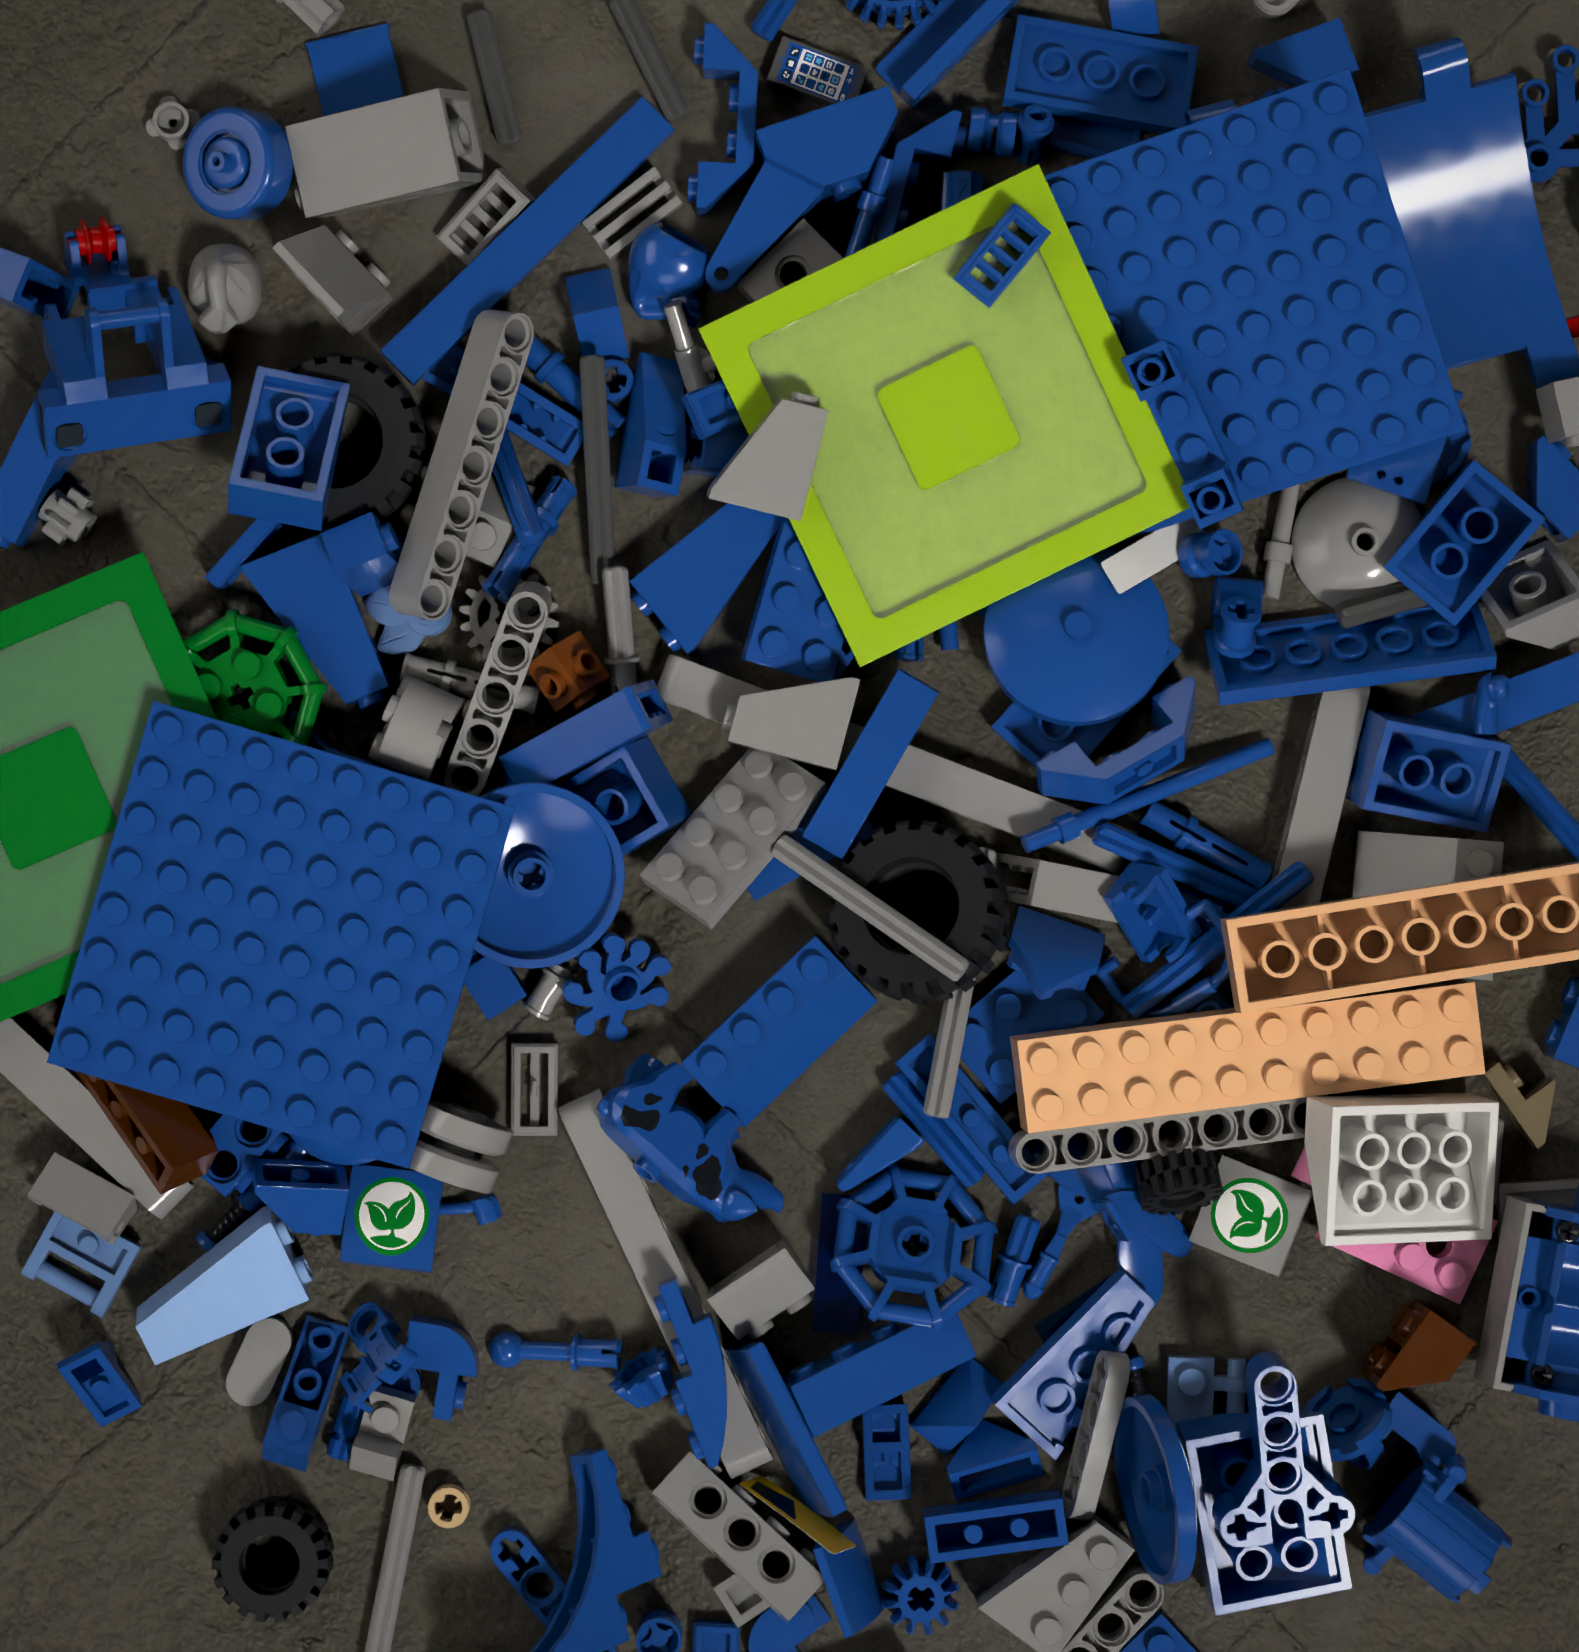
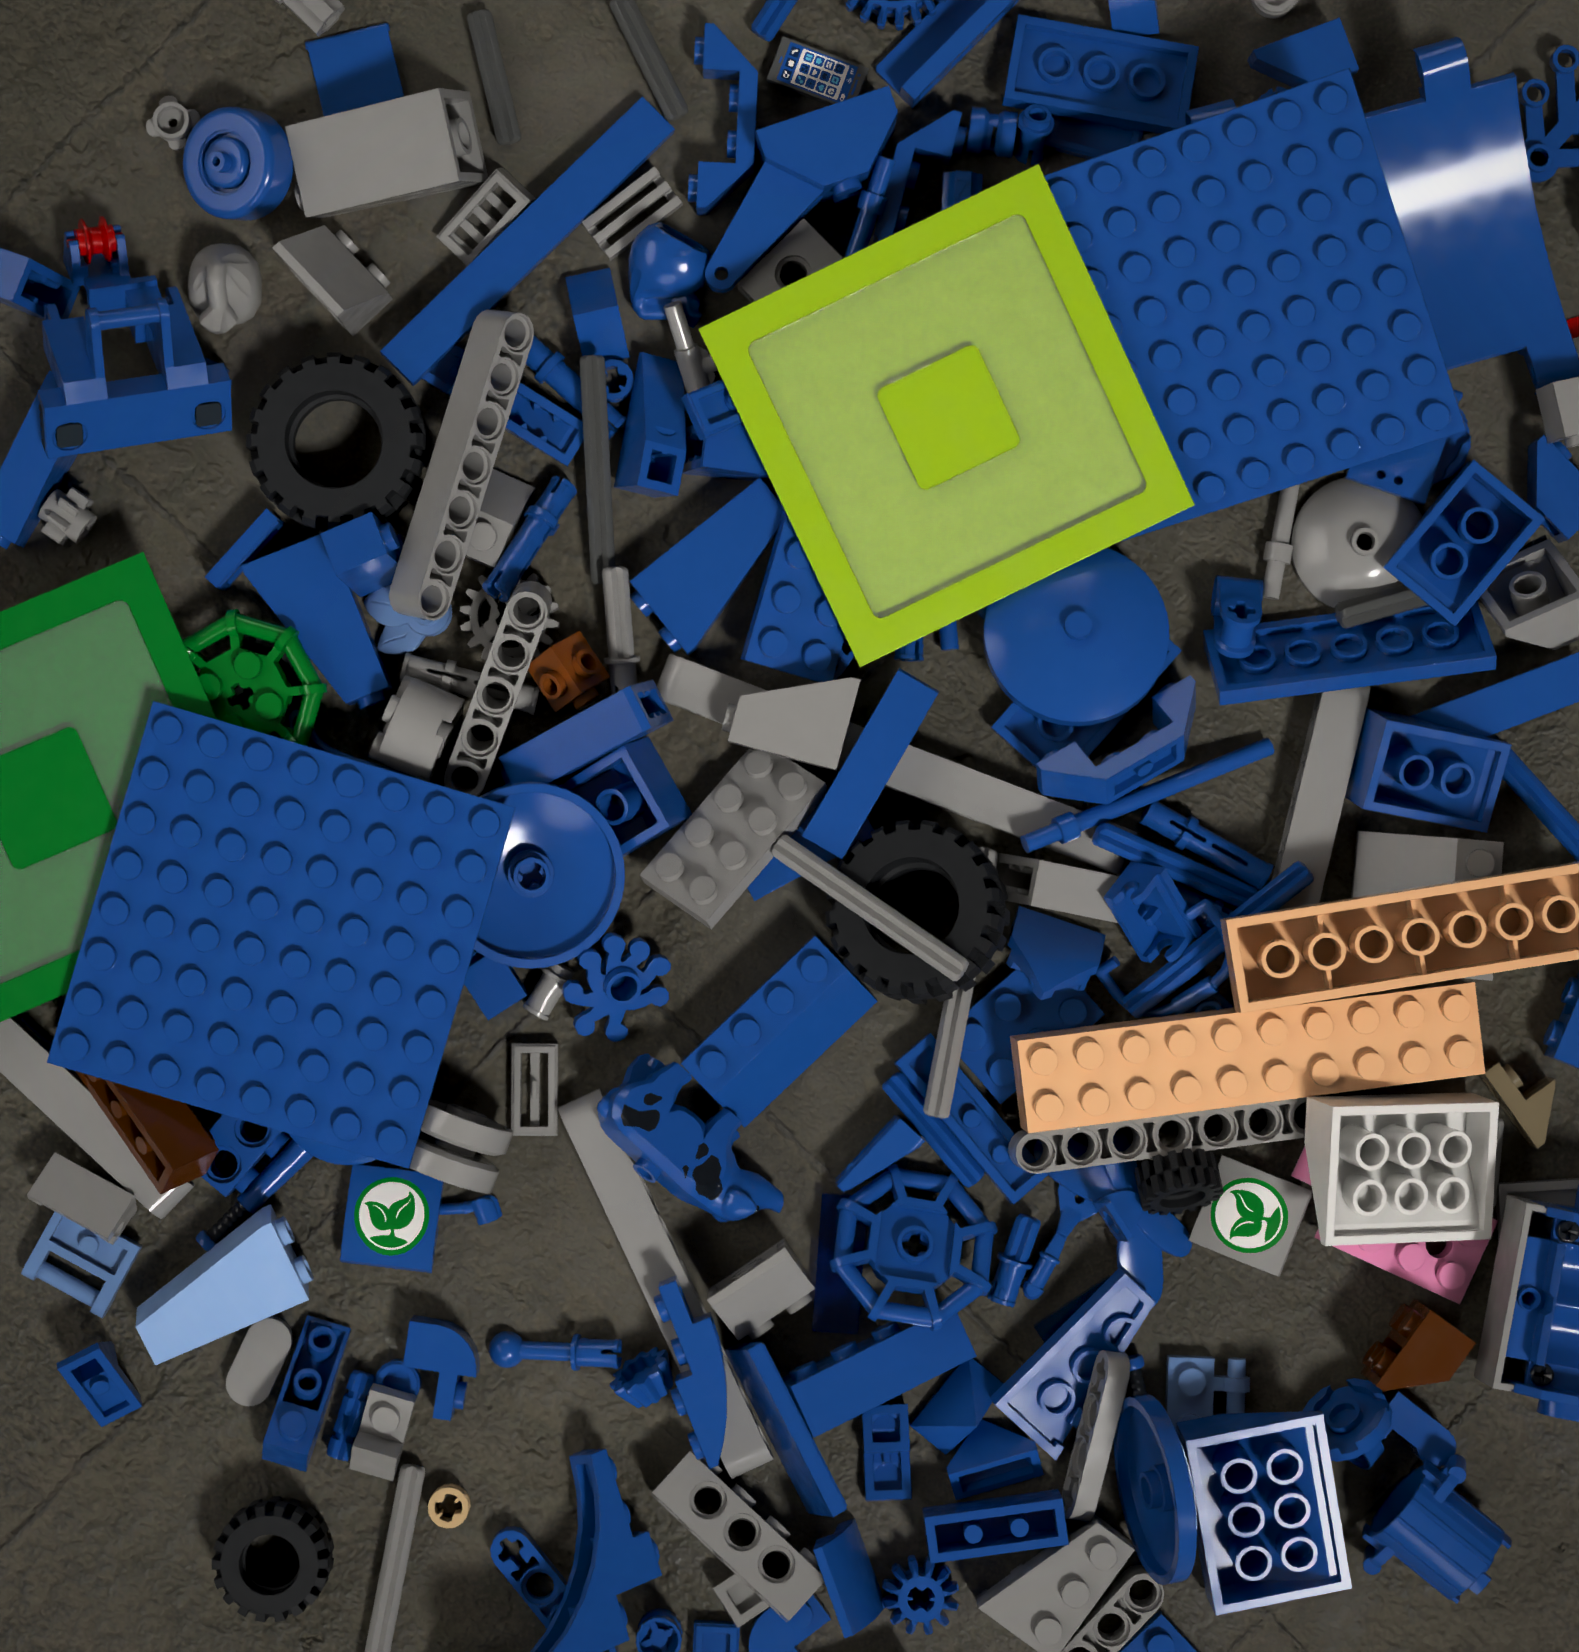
blue slope [228,366,350,531] -> none
blue slope [251,1158,349,1236] -> none
blue piece [339,1302,417,1414] -> none
blue axle [493,430,545,545] -> none
light grey slope [707,391,829,521] -> none
yellow sticker [739,1476,856,1554] -> none
blue slope [952,203,1051,308] -> none
white sticker [1101,518,1203,594] -> none
blue slope [1121,338,1243,529] -> none
blue wheel [1178,529,1243,579] -> none
blue beam [1212,1351,1355,1548] -> none
blue arm [1473,672,1511,735] -> none

